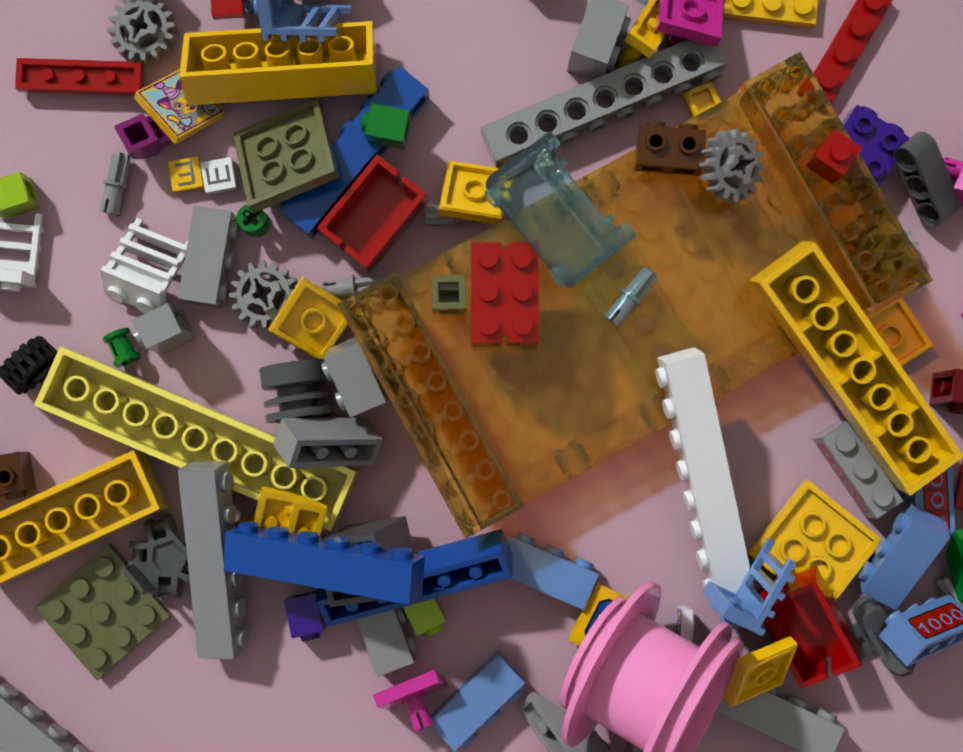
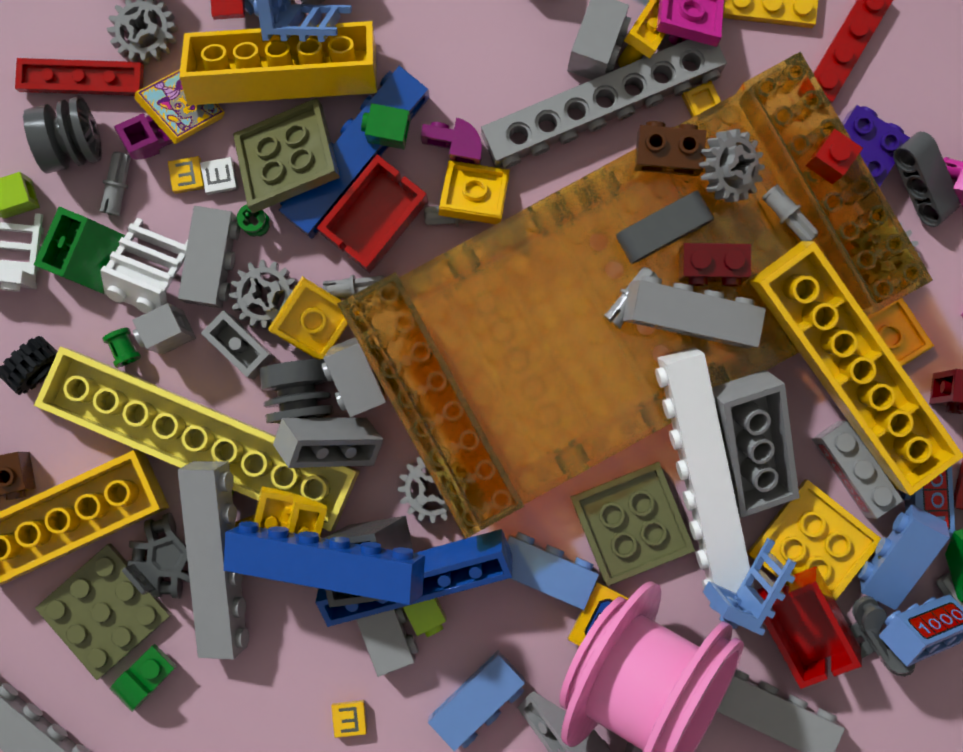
dark purple brick [284,590,327,642] -> none
dark pink tile [373,670,447,732] -> none
olive brick [431,275,466,315] -> none
red piece [471,242,539,347] -> none
clear light blue windscreen [485,131,637,288] -> none
white tile [676,606,695,642] -> none
yellow tile [723,636,798,707] -> none
none -> dark grey wheel [23,96,102,174]
none -> green slope [34,207,126,294]
none -> green brick [110,644,177,712]
none -> light grey brick [201,310,275,380]
none -> yellow tile [331,700,367,738]
none -> light grey gear [397,454,467,523]
none -> magenta brick [421,117,482,165]
none -> olive plate [570,462,695,587]
none -> dark grey beam [615,190,714,265]
none -> light grey brick [623,276,766,348]
none -> dark red brick [679,243,751,287]
none -> light grey brick [712,370,800,518]
none -> light grey axle [762,184,818,241]

